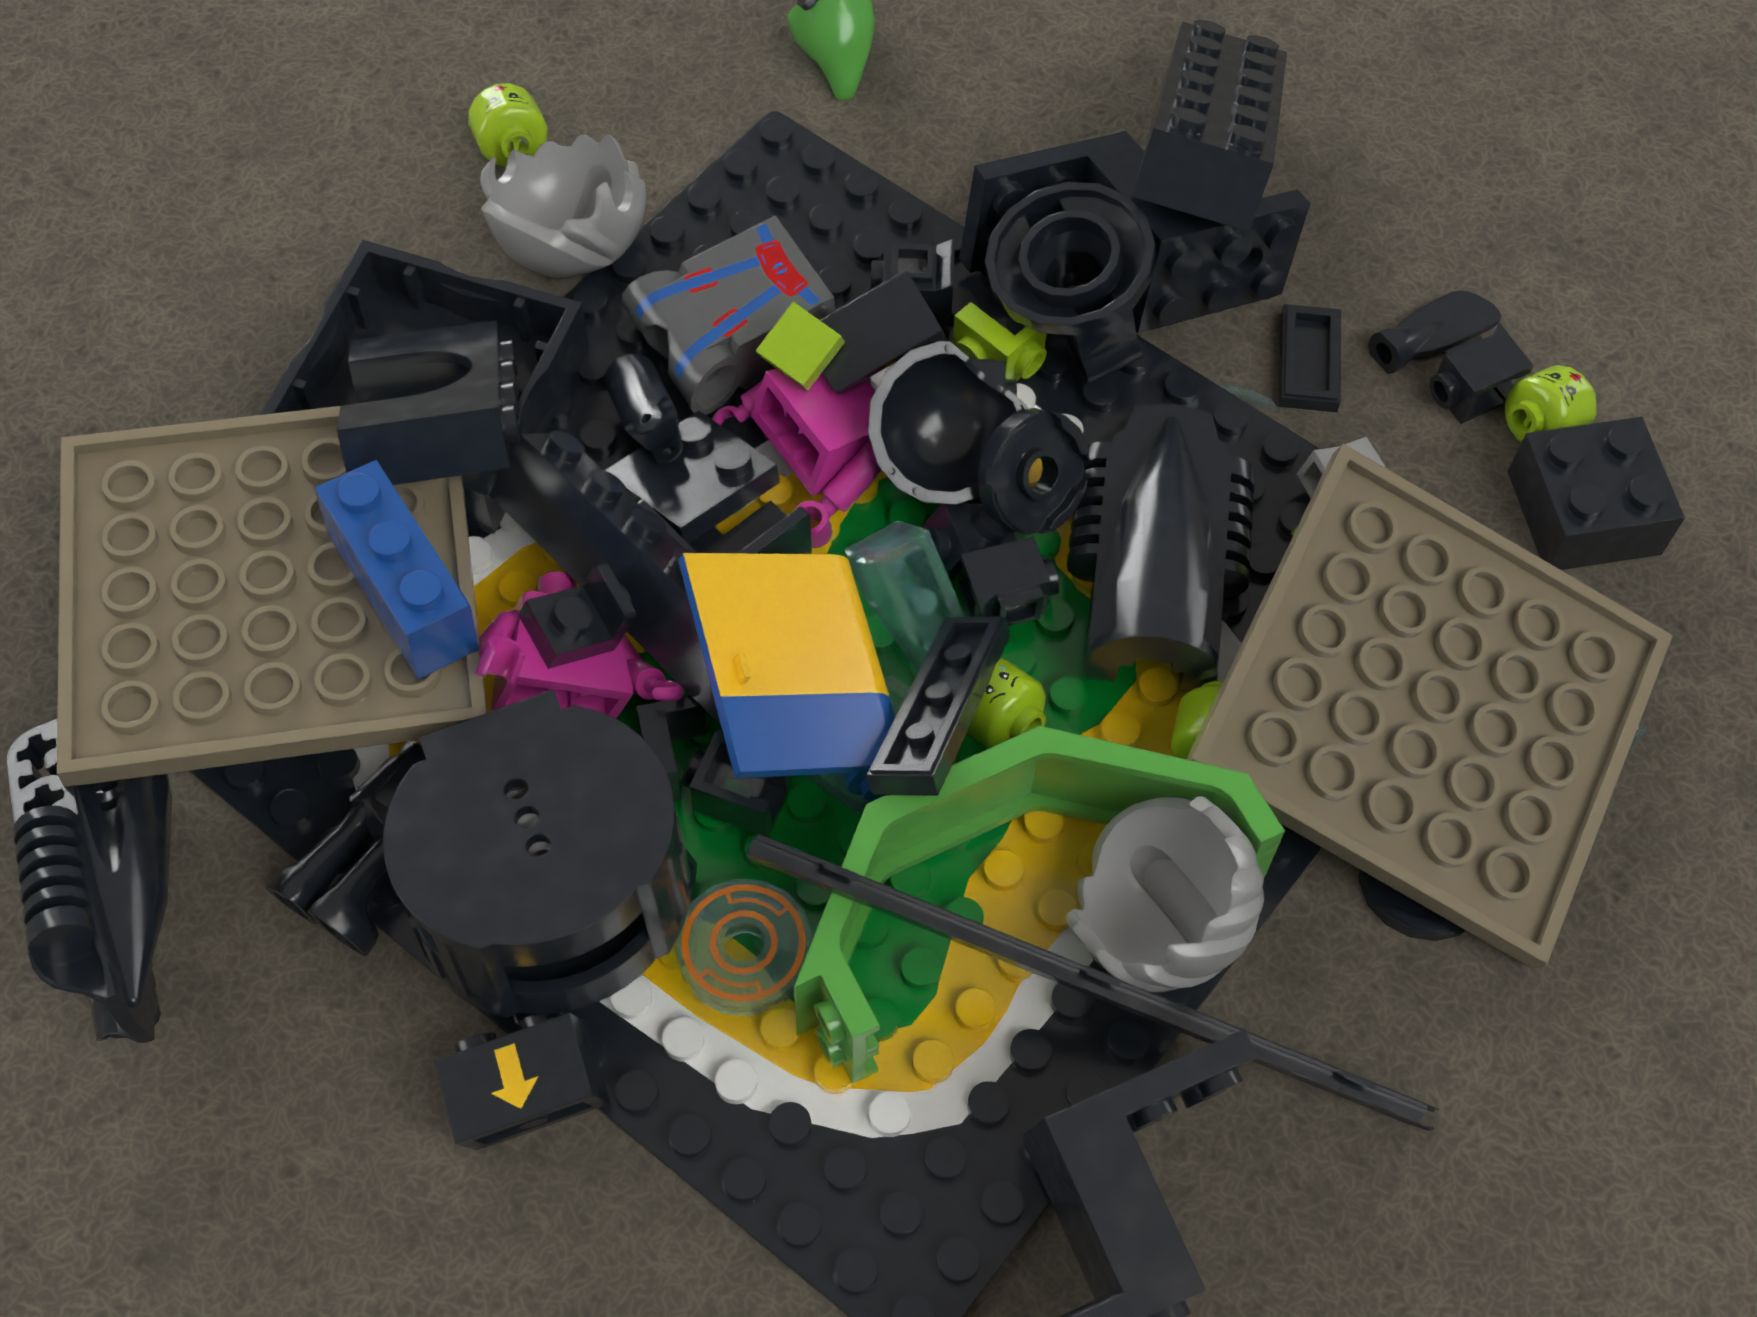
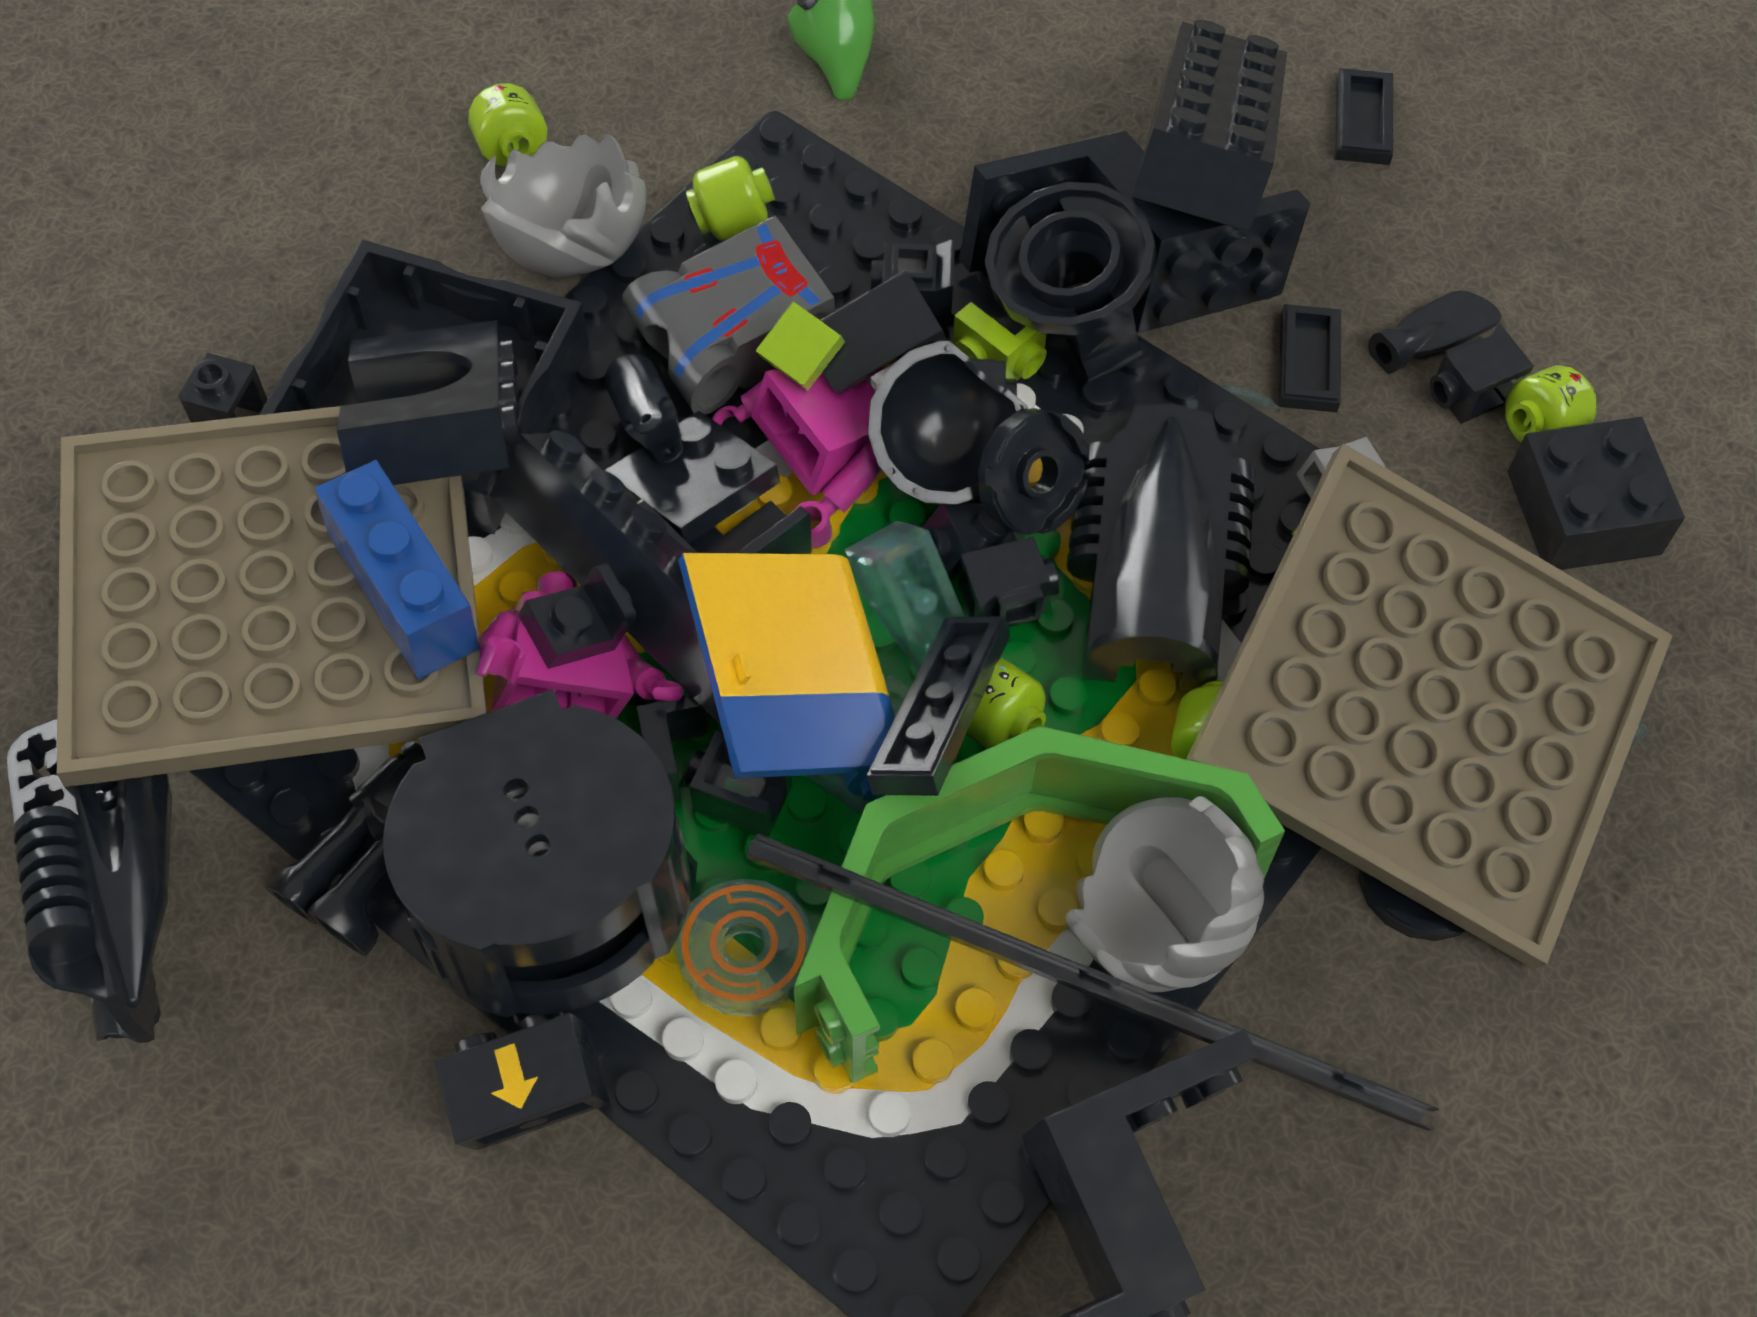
none -> black window [178,353,268,423]
none -> lime head [686,156,775,241]
none -> black tile [1335,68,1393,165]

